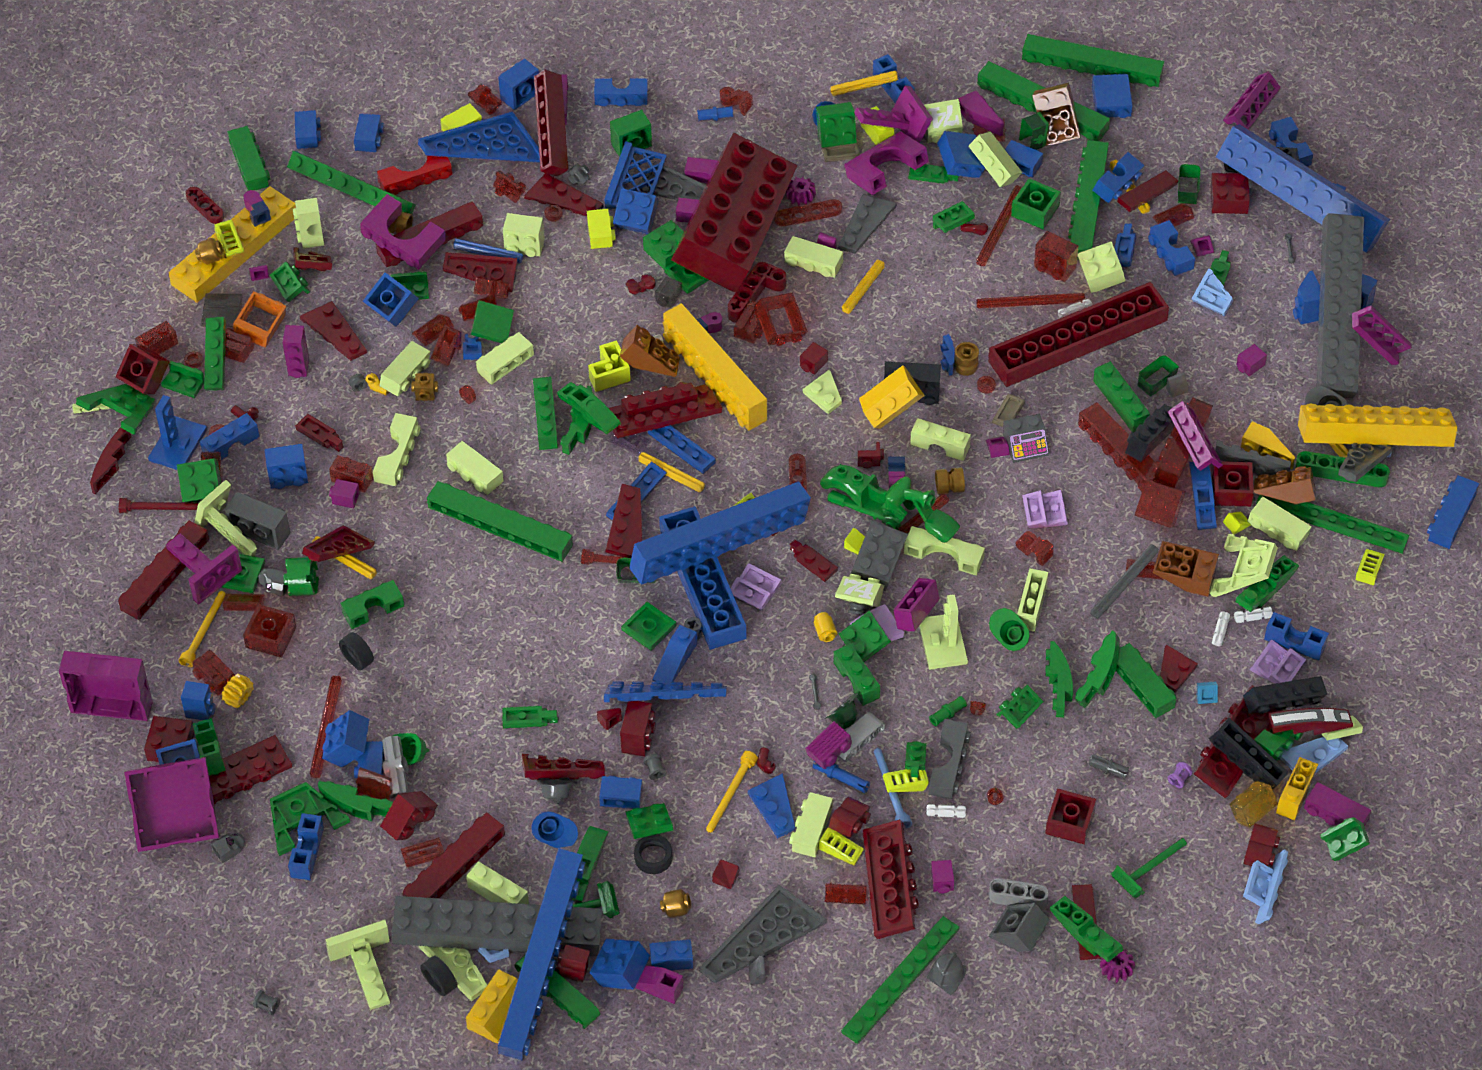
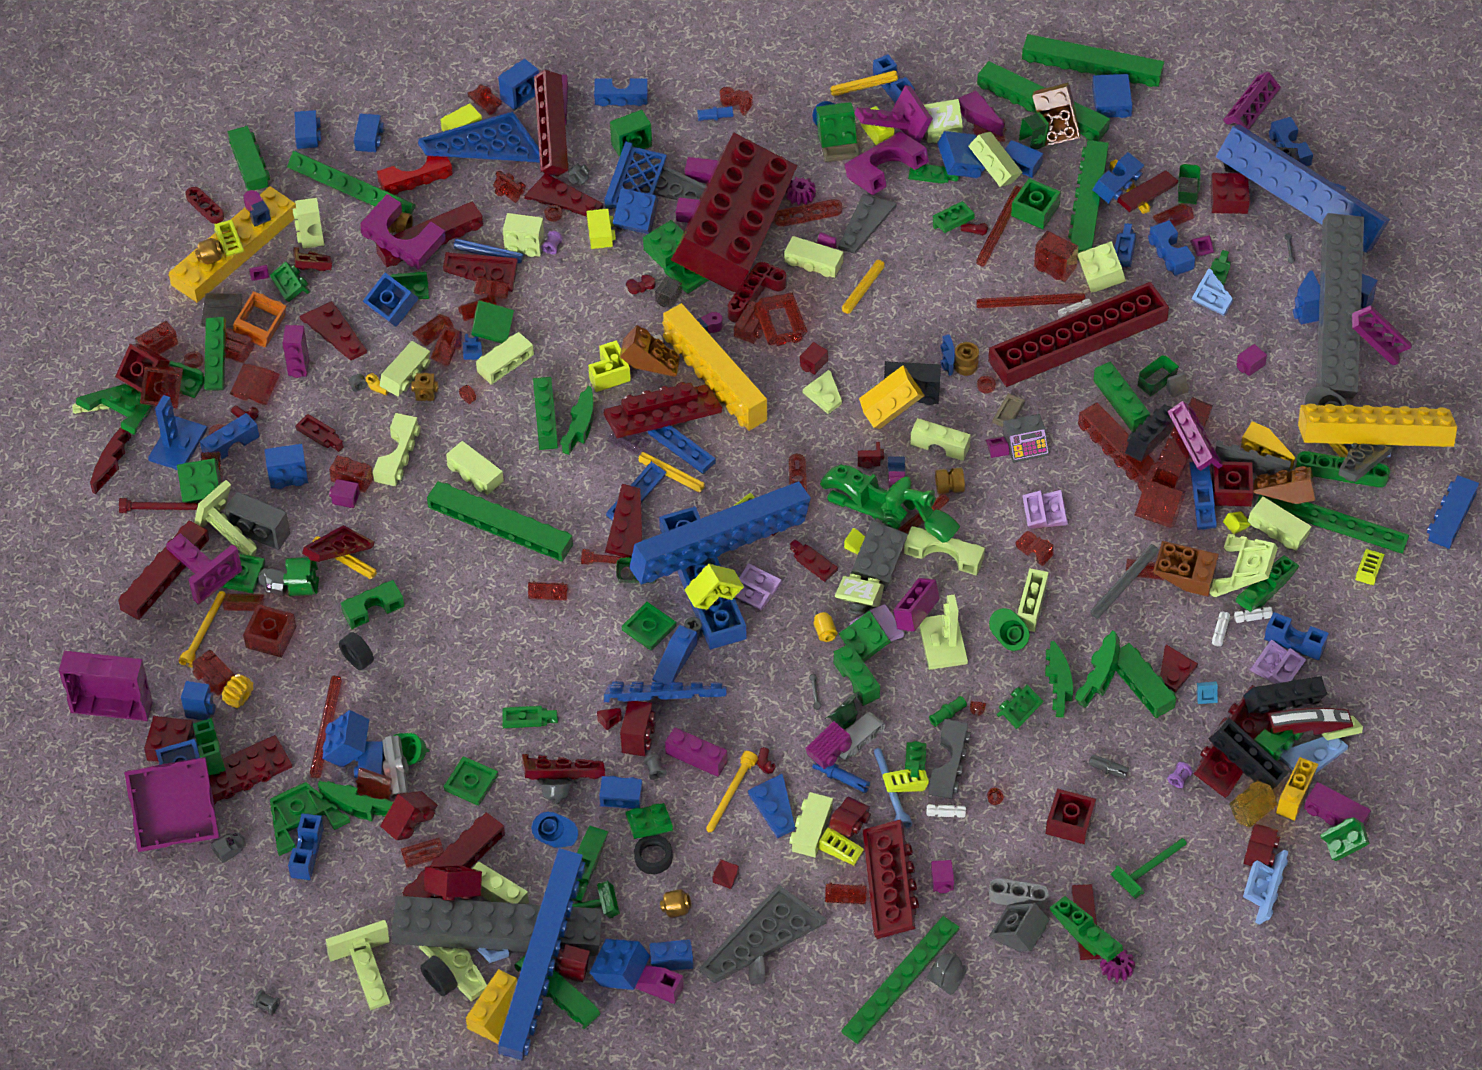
green slope [557,382,621,434] -> none
none -> clear red slope [140,366,183,409]
none -> clear red slope [230,364,280,405]
none -> dark red brick [424,865,482,901]
none -> green plate [443,756,498,806]
none -> clear red hinge [528,581,568,601]
none -> medium lavender bush [541,231,563,255]
none -> magenta brick [665,727,728,777]
none -> neon yellow brick [684,564,744,610]

